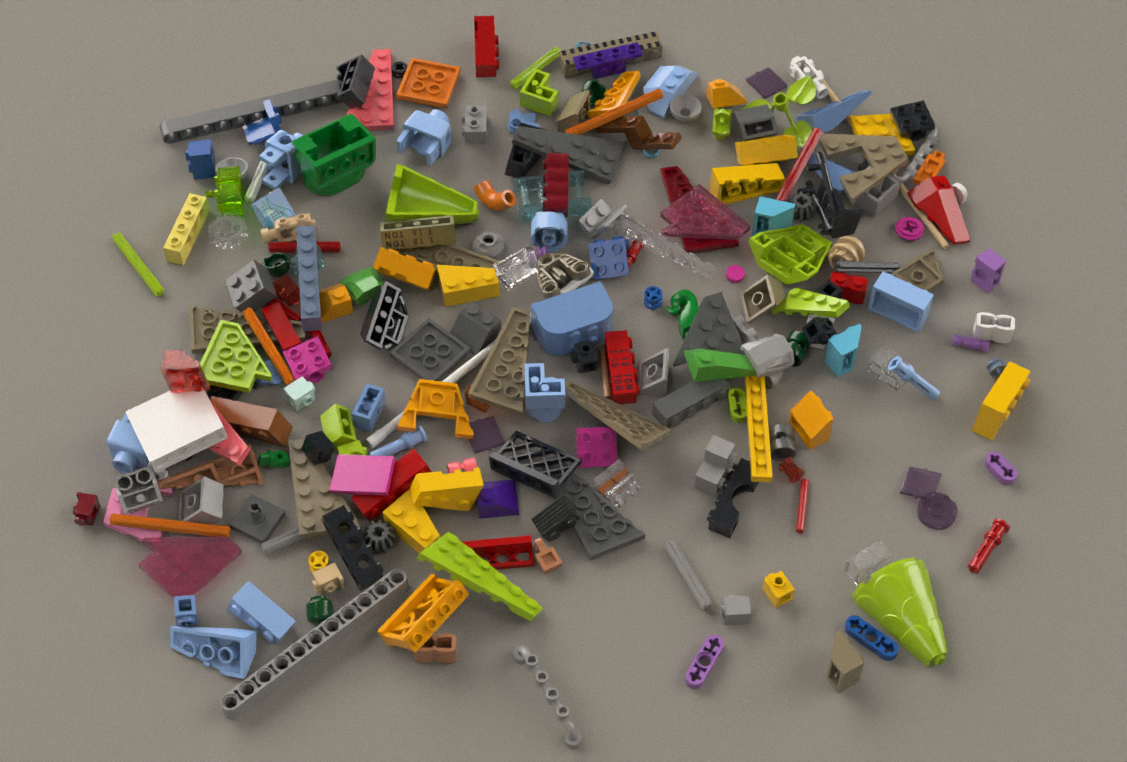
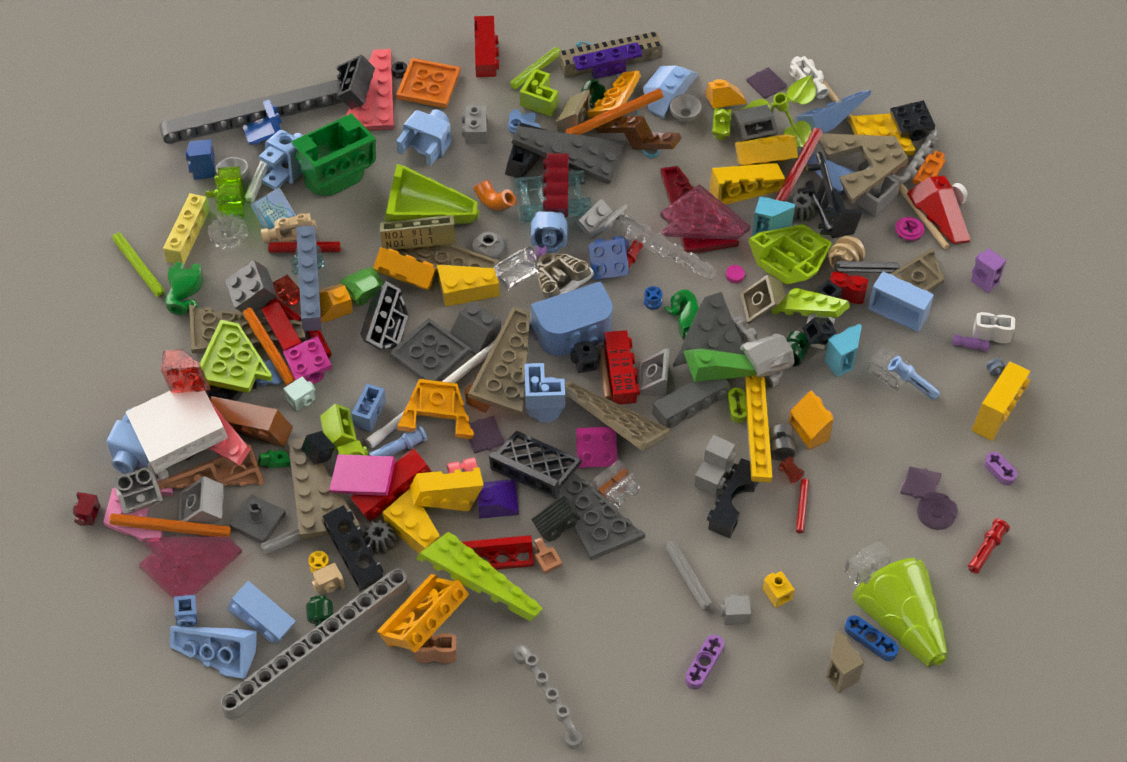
dark green hair [262,252,291,277] -> none
none -> green hips [165,262,203,315]

